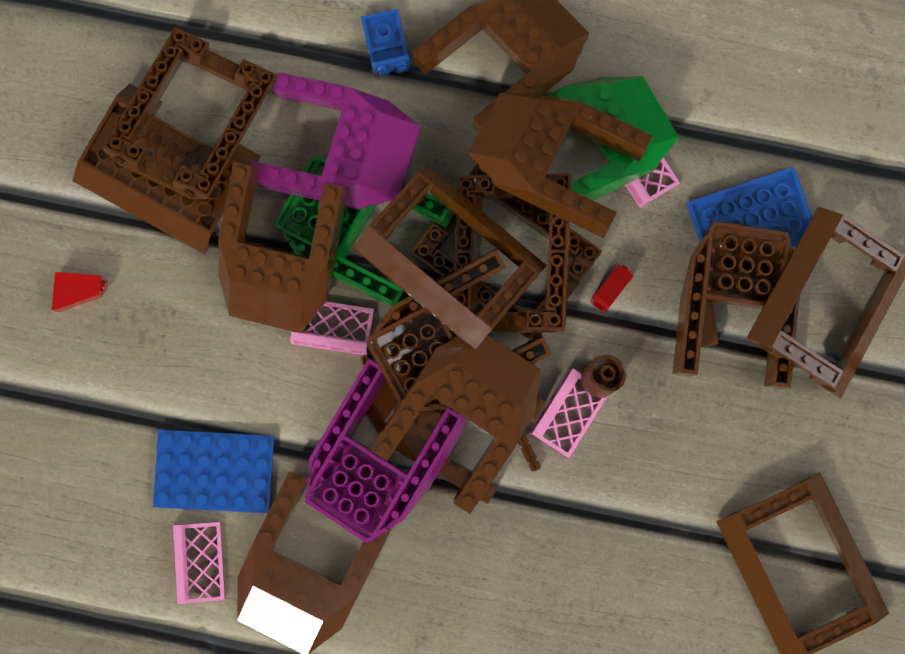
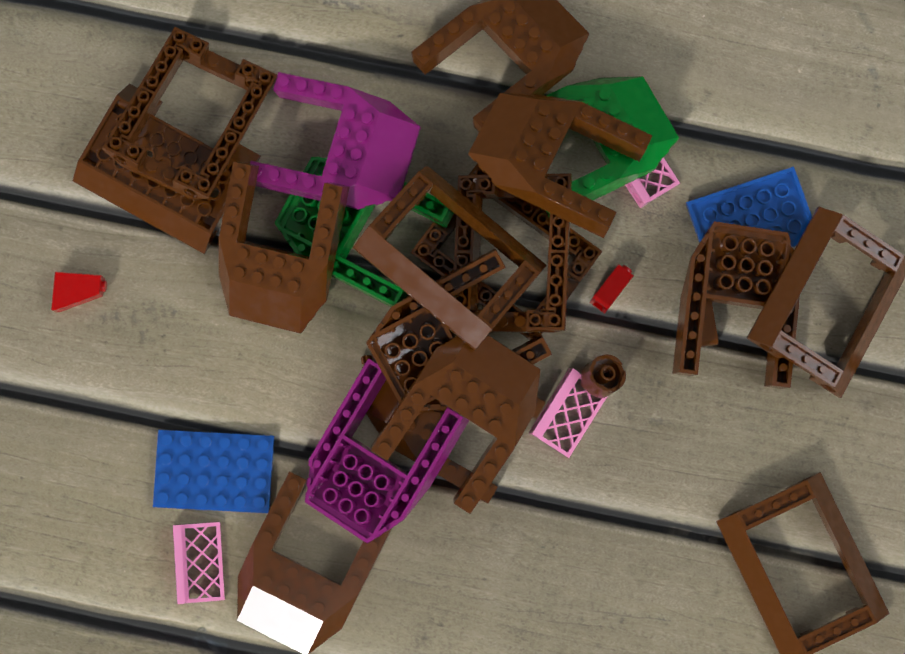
bright pink fence [290,302,374,355] -> none
blue bracket [361,9,411,77] -> none
reddish brown axle [518,435,541,472] -> none

